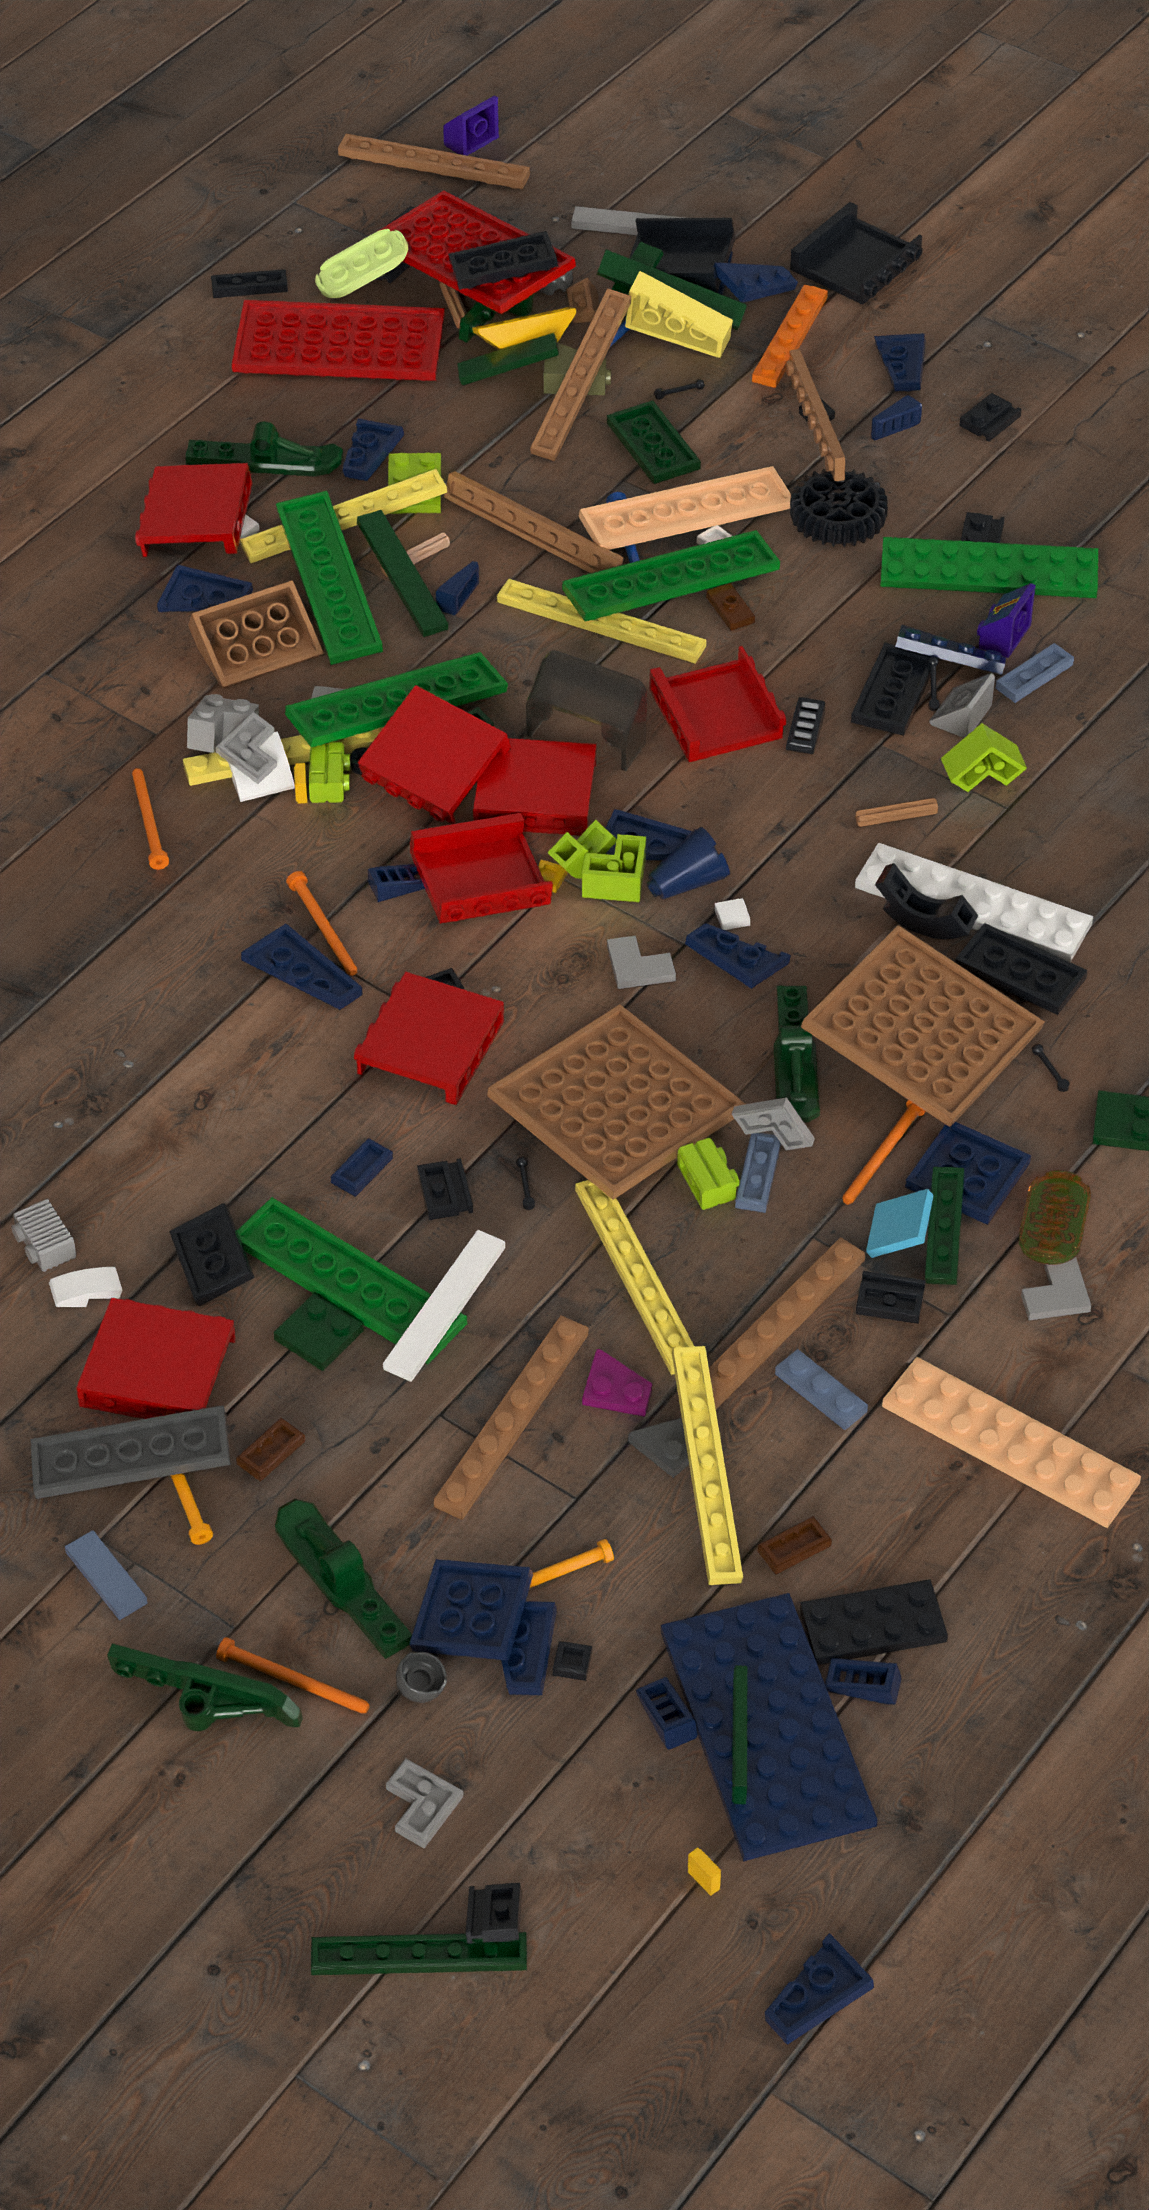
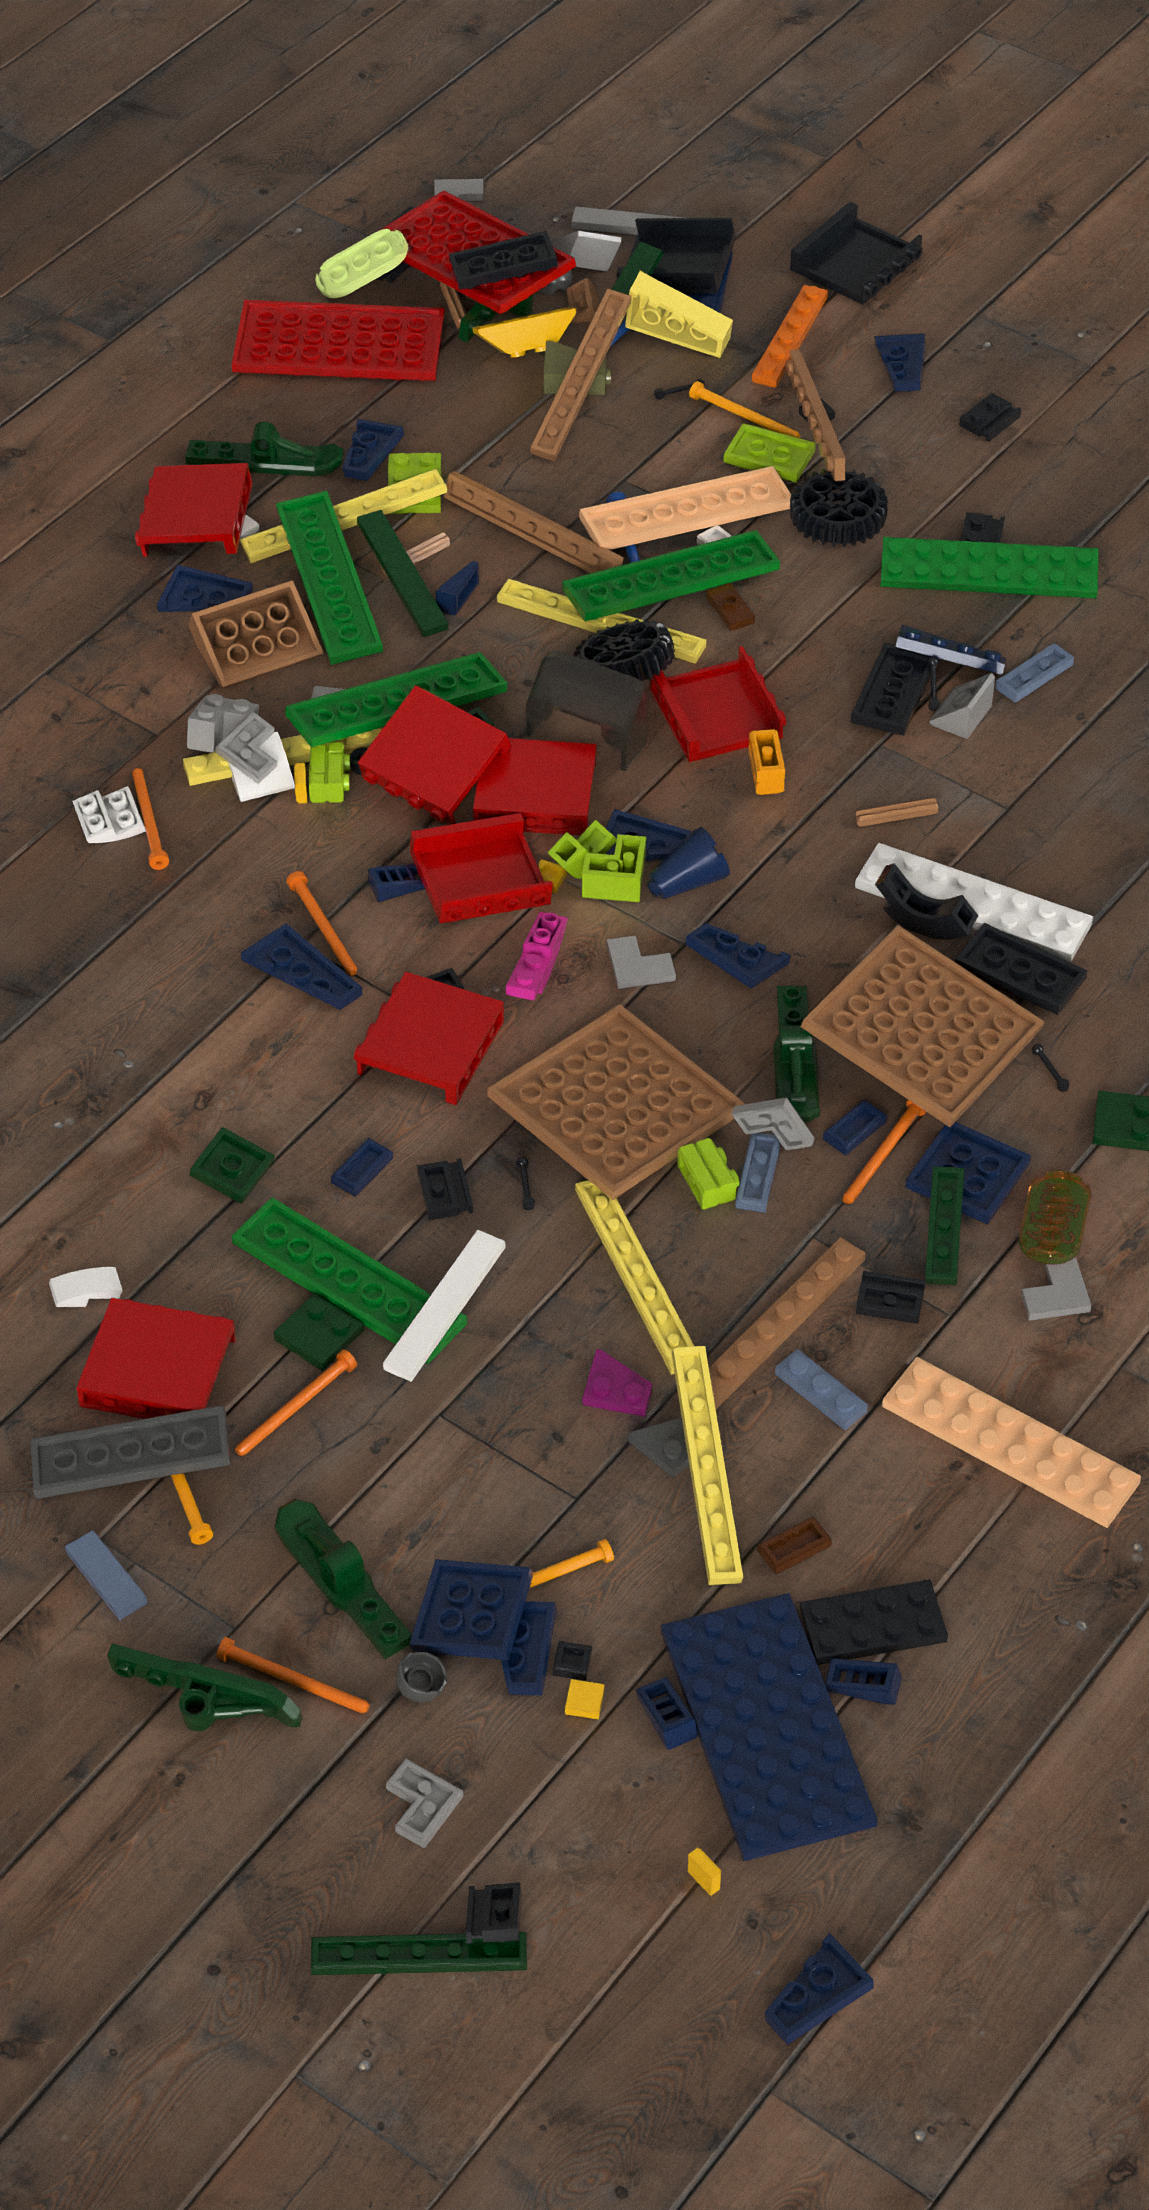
light grey brick [11,1199,76,1272] -> none
black tile [169,1203,255,1306] -> none
black tile [211,269,288,298] -> none
reddish brown plate [236,1418,305,1482] -> none
medium nougat plate [338,134,530,189] -> none
medium nougat plate [434,1315,589,1520] -> none
dark purple slope [443,95,499,156] -> none
dark green tile [457,333,559,385] -> none
dark green tile [596,249,747,330] -> none
dark green plate [607,400,701,484] -> none
dark blue wing [713,262,798,303] -> none
white tile [715,898,750,930] -> none
dark green tile [732,1665,747,1804] -> none
black slope [786,697,825,754] -> none
medium azure tile [866,1189,934,1258] -> none
dark blue slope [871,395,922,441] -> none
lime brick [941,723,1027,792] -> none
dark purple slope [977,583,1036,658] -> none
none -> white slope [72,786,146,843]
none -> dark green plate [189,1127,275,1204]
none -> orange bar [235,1349,357,1456]
none -> light grey tile [434,179,484,201]
none -> dark pink slope [506,912,568,1001]
none -> light grey slope [553,231,621,272]
none -> yellow tile [565,1679,605,1720]
none -> black gear [573,619,675,691]
none -> light orange bar [689,381,800,438]
none -> lime plate [723,423,816,483]
none -> light orange brick [748,729,785,795]
none -> dark blue tile [823,1099,887,1156]

